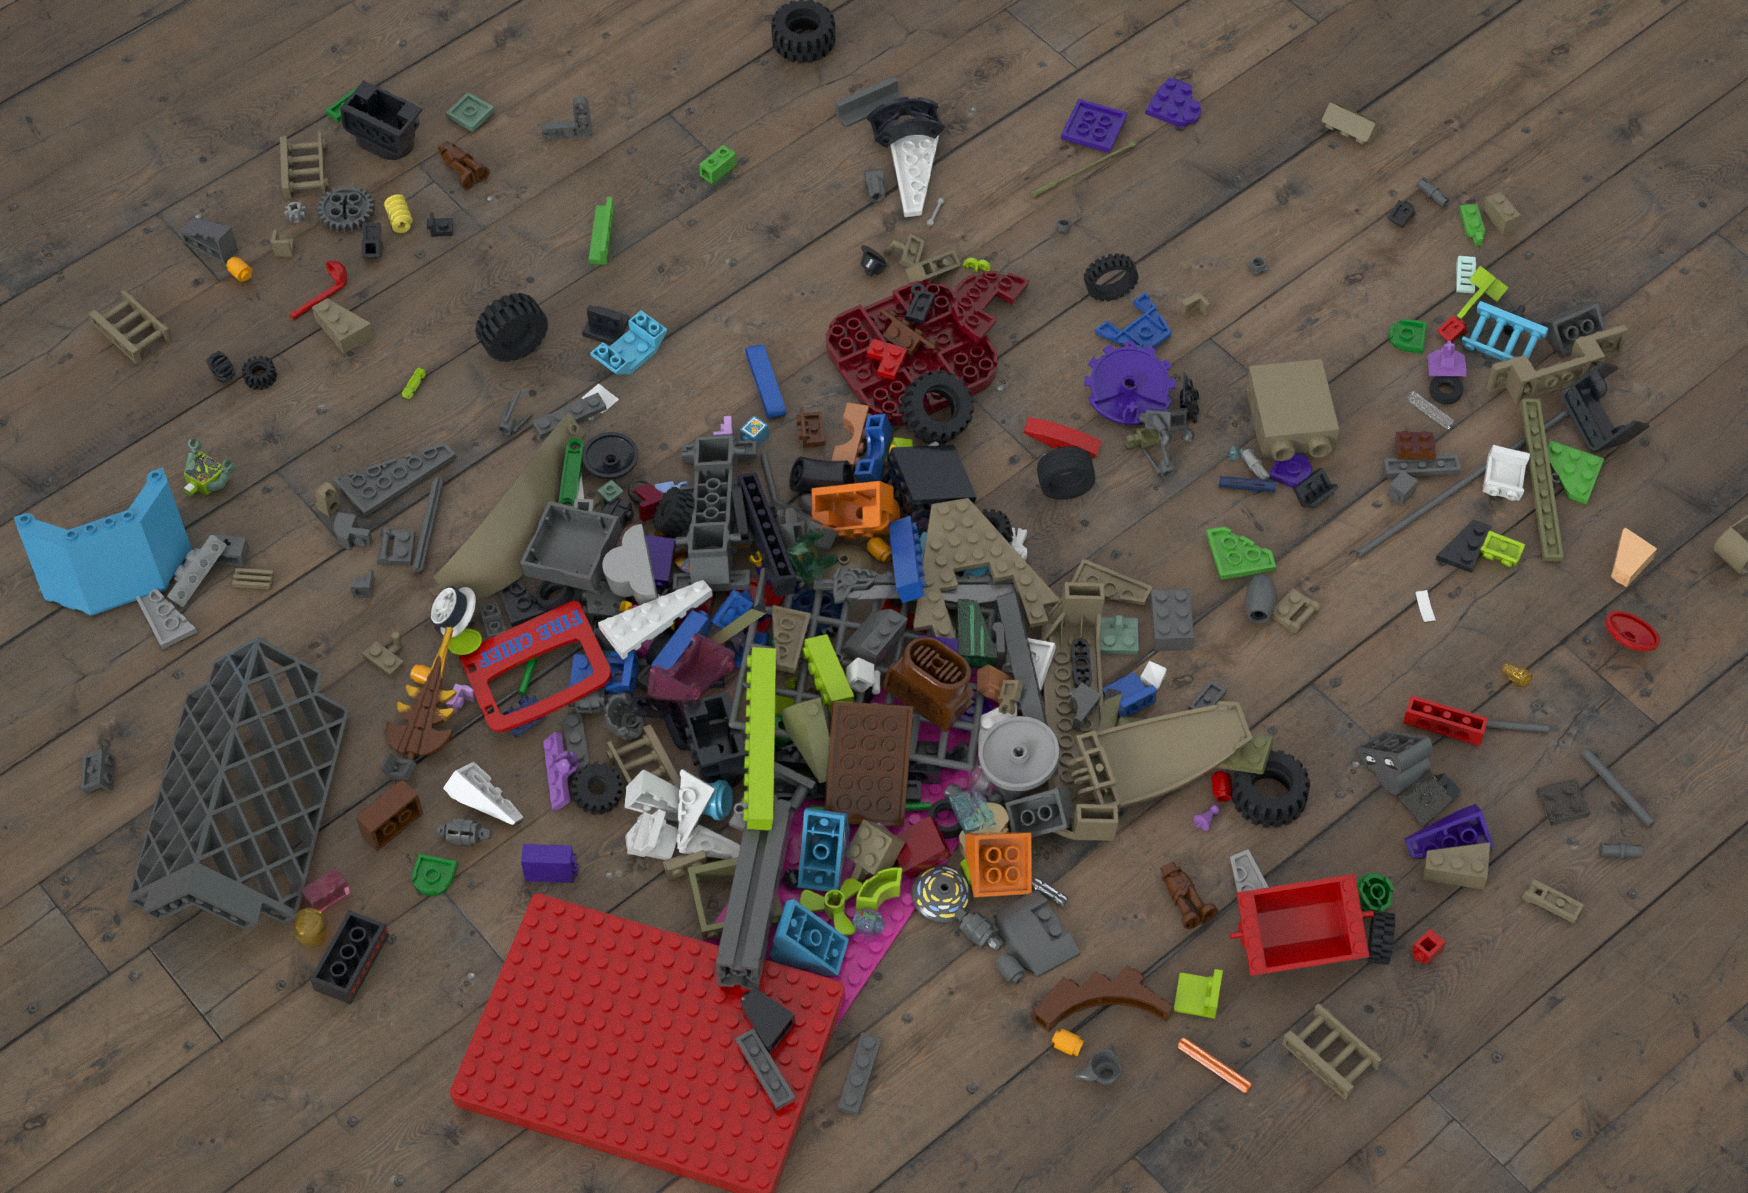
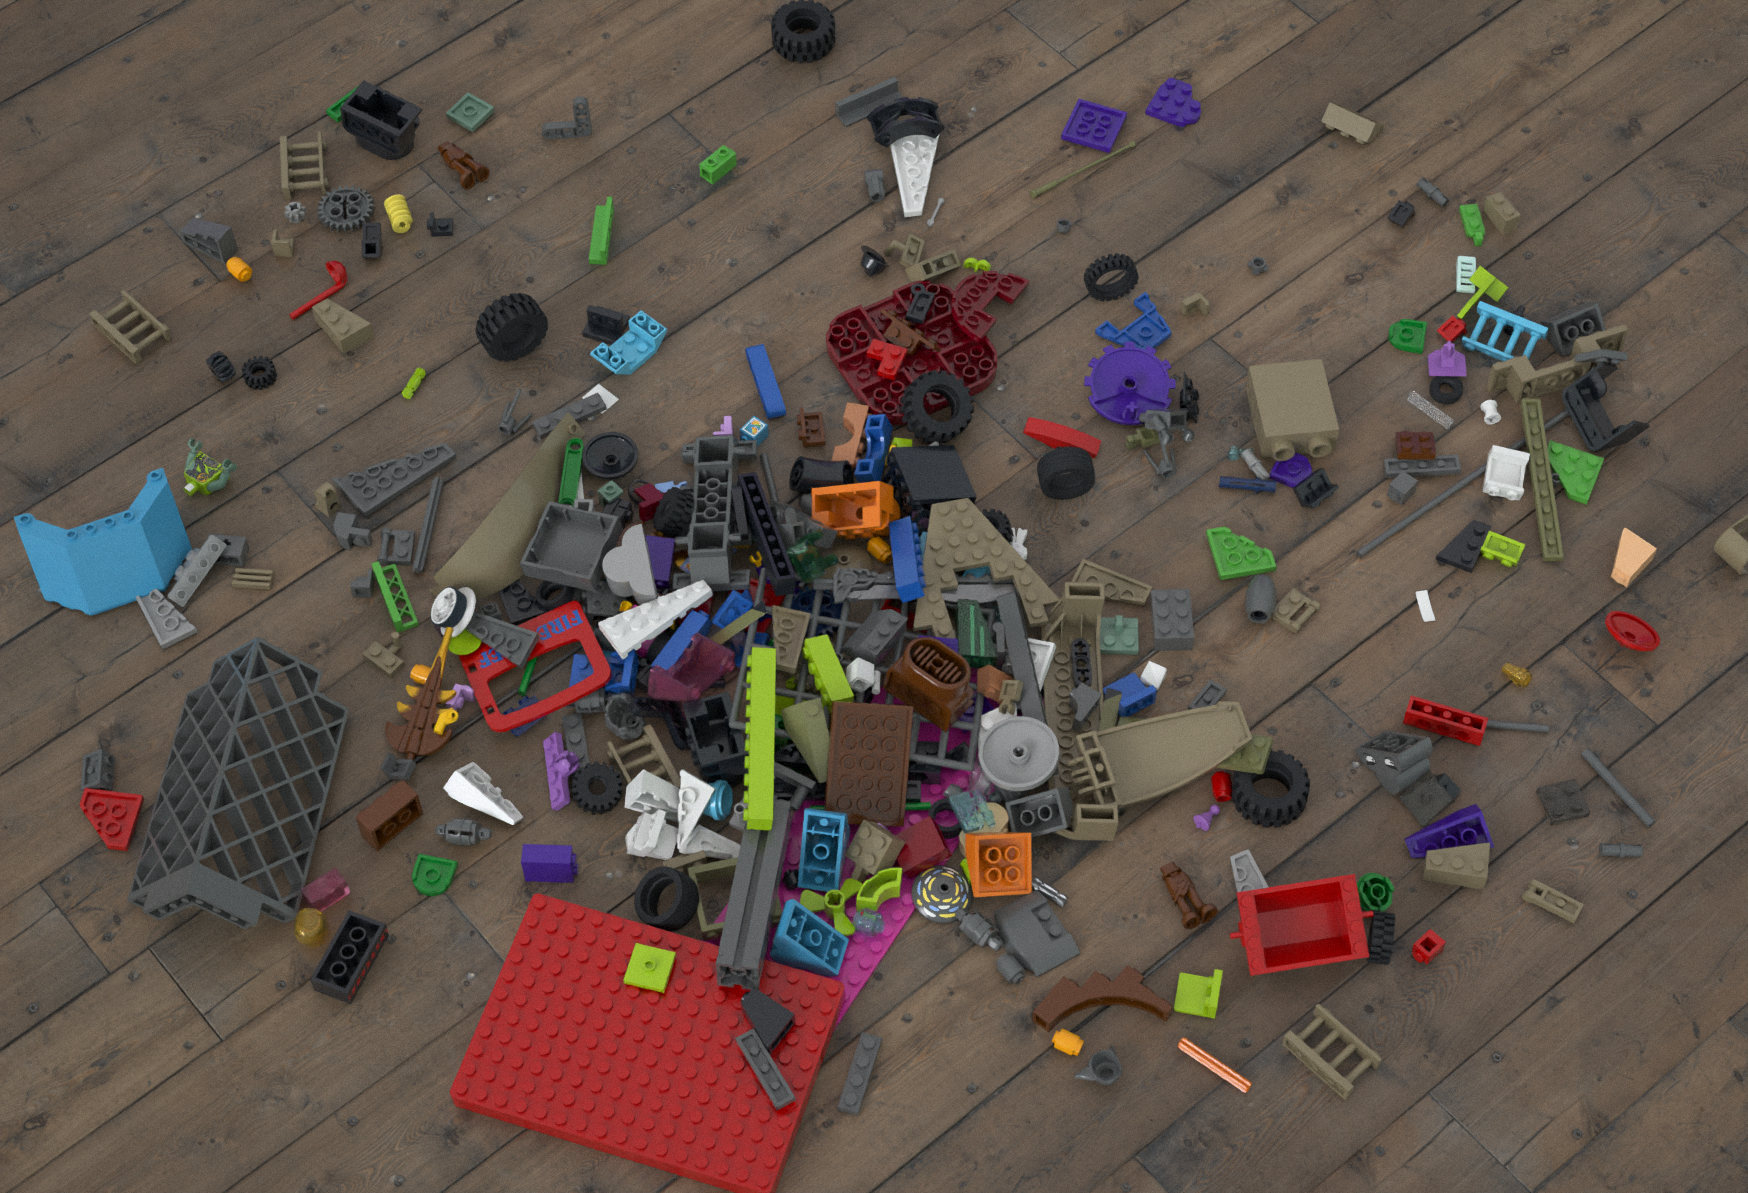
none -> red plate [79,788,144,851]
none -> bright green fence [371,561,419,632]
none -> yellow arm [433,710,459,735]
none -> dark grey wing [465,612,540,669]
none -> lime plate [623,943,676,993]
none -> black tyre [634,866,699,932]
none -> white bush [1480,400,1501,425]
none -> dark grey wing [1575,349,1628,365]

